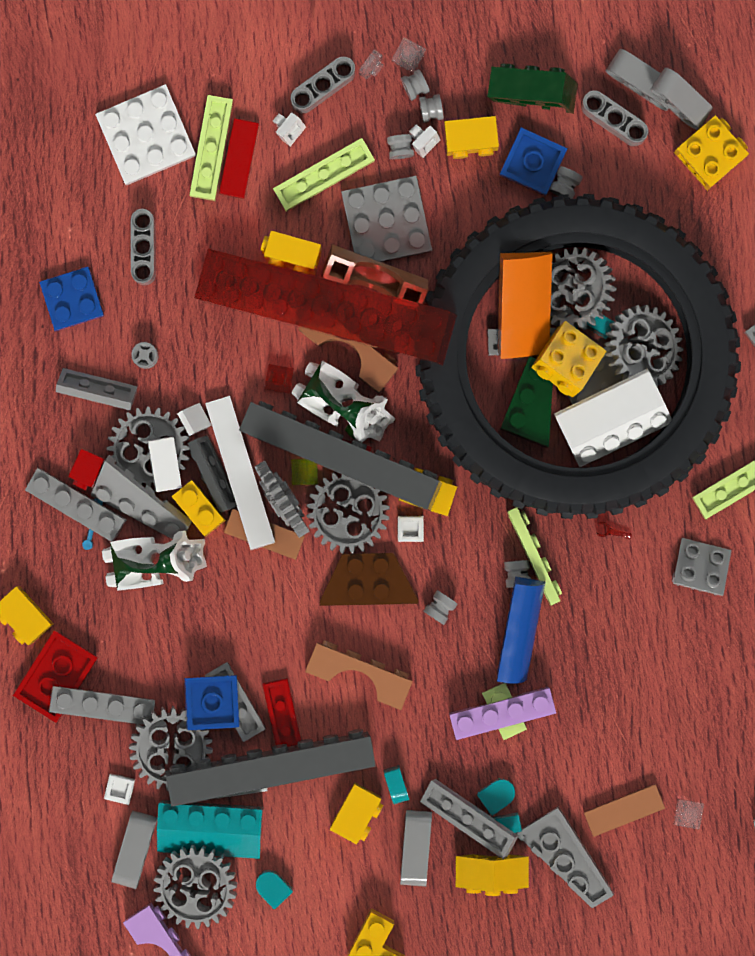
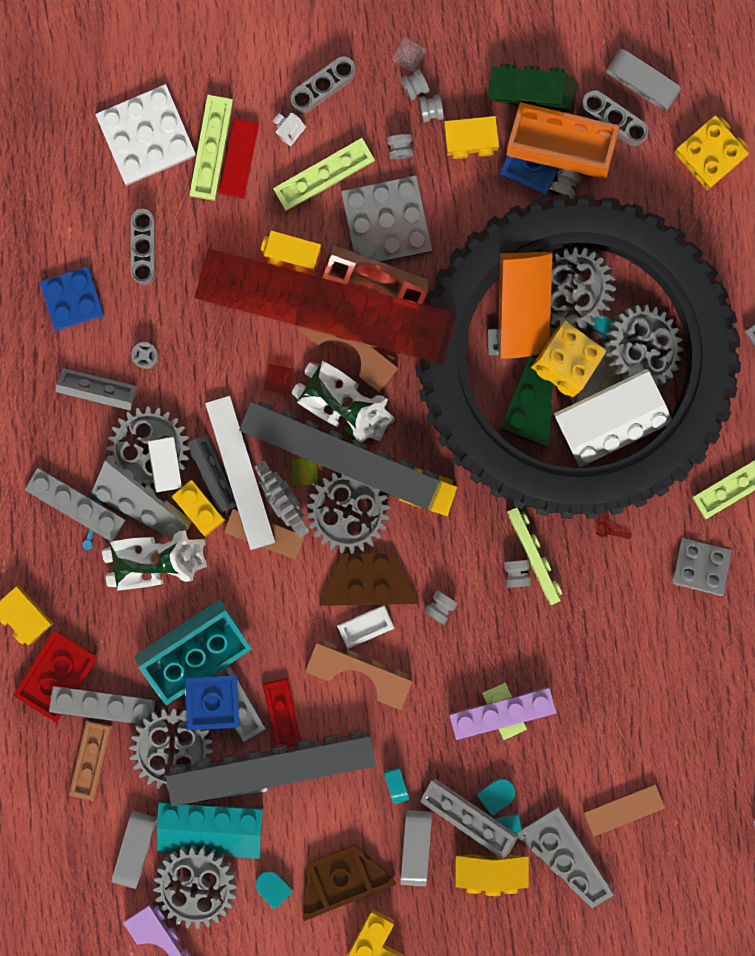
red brick [68,449,106,490] -> none
white tile [104,773,136,805] -> none
white tile [177,403,211,436] -> none
yellow brick [330,782,384,845] -> none
clear plate [359,49,383,80] -> none
white tile [398,516,424,542] -> none
white tile [409,124,440,158] -> none
blue brick [497,576,546,683] -> none
light grey beam [650,67,713,130] -> none
clear plate [673,799,704,830] -> none
none -> nougat tile [69,720,112,801]
none -> teal slope [134,599,252,706]
none -> reddish brown wing [302,844,396,921]
none -> white tile [337,605,394,649]
none -> orange slope [507,102,620,180]

